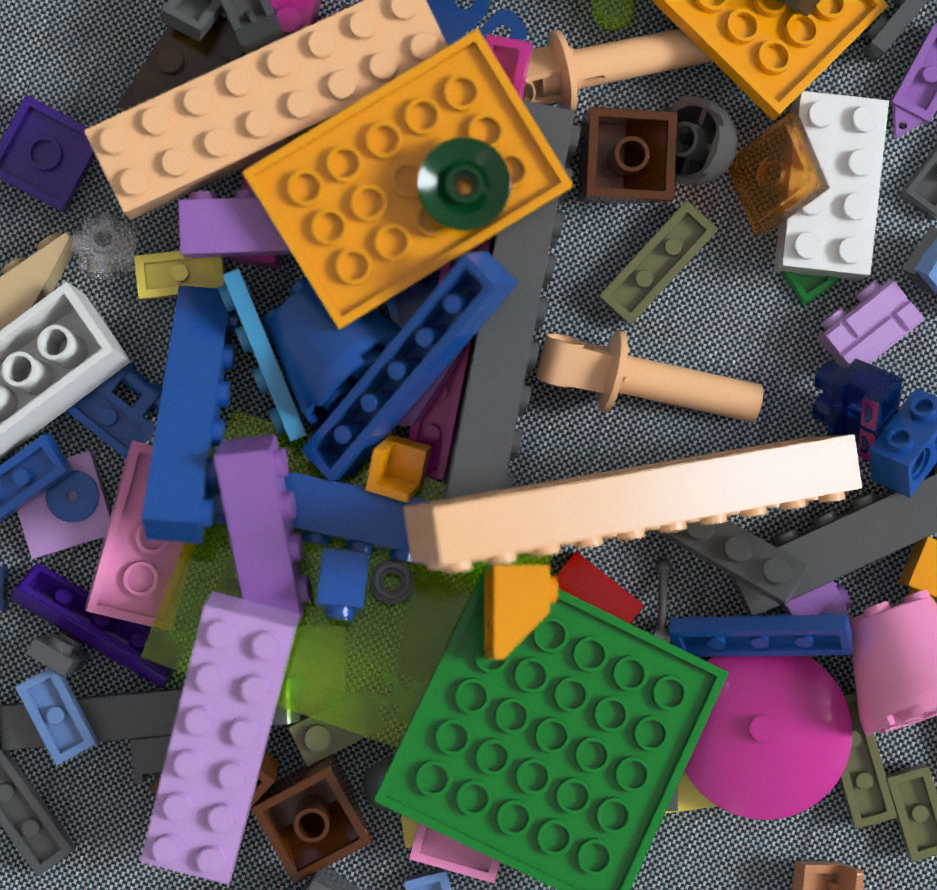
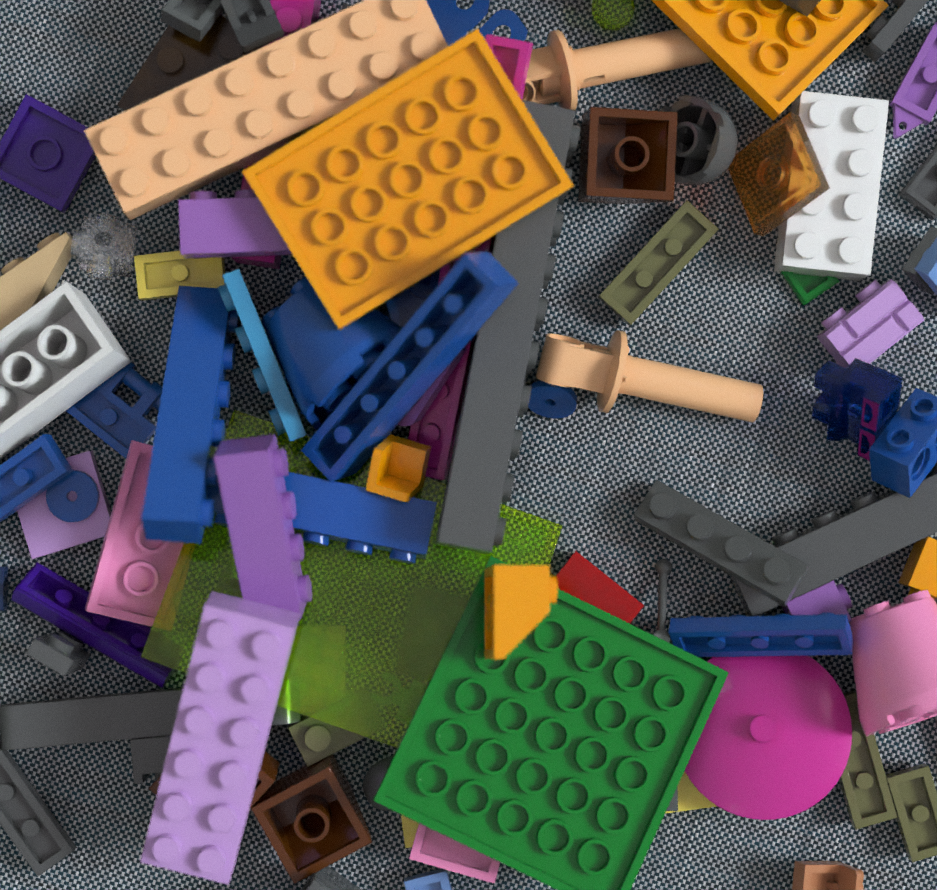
medium blue plate [15,668,99,766] -> none
blue brick [317,548,369,622] -> none
dark grey plate [370,560,414,604] -> none
light nougat brick [403,435,862,573] -> none
dark green dish [418,137,511,231] -> none
none -> blue wheel [528,381,577,419]

